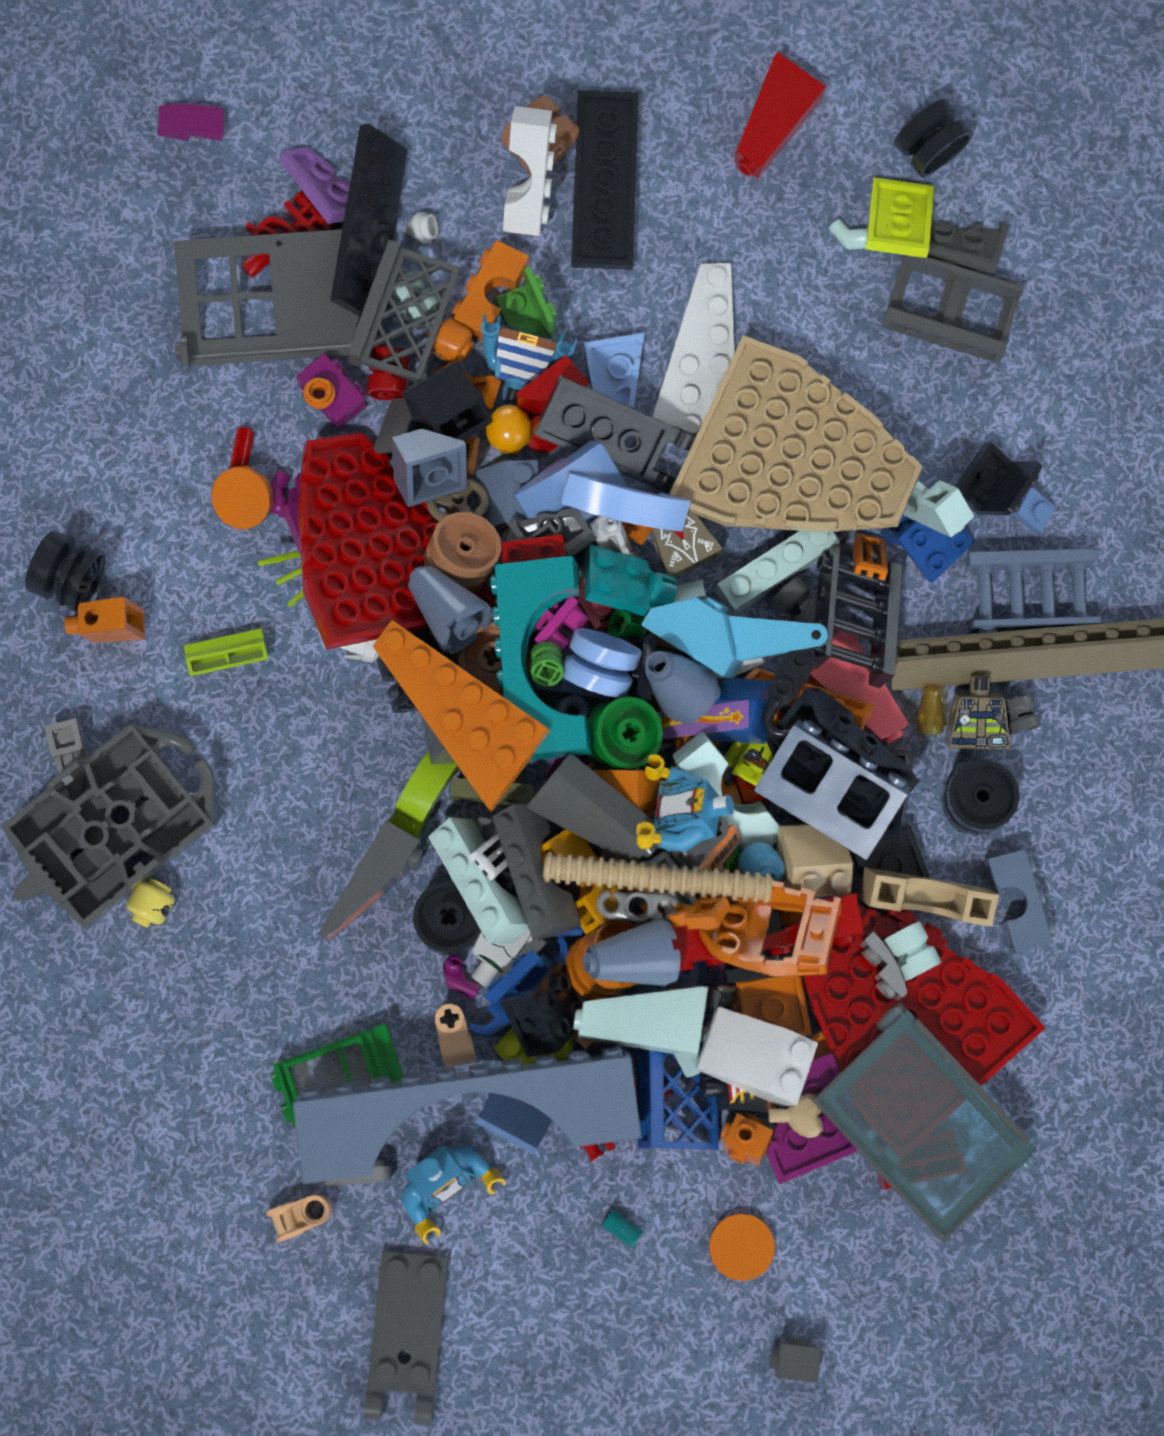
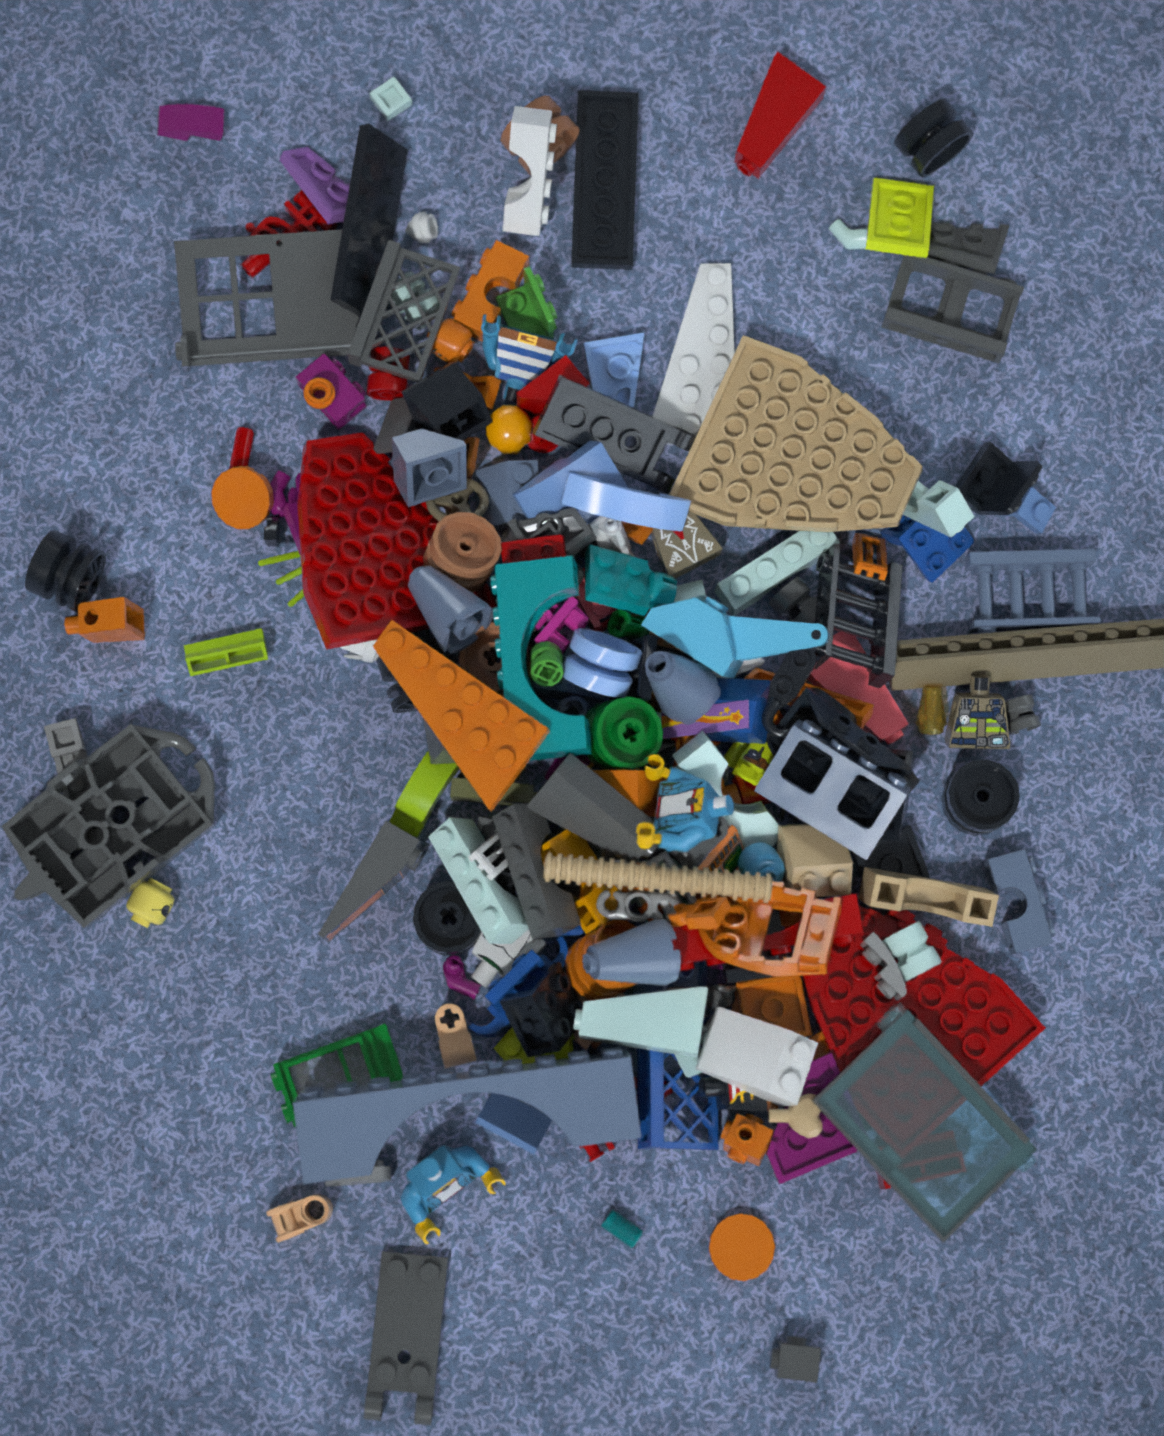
none -> black tile [264,516,280,547]
none -> light aqua plate [369,77,412,121]

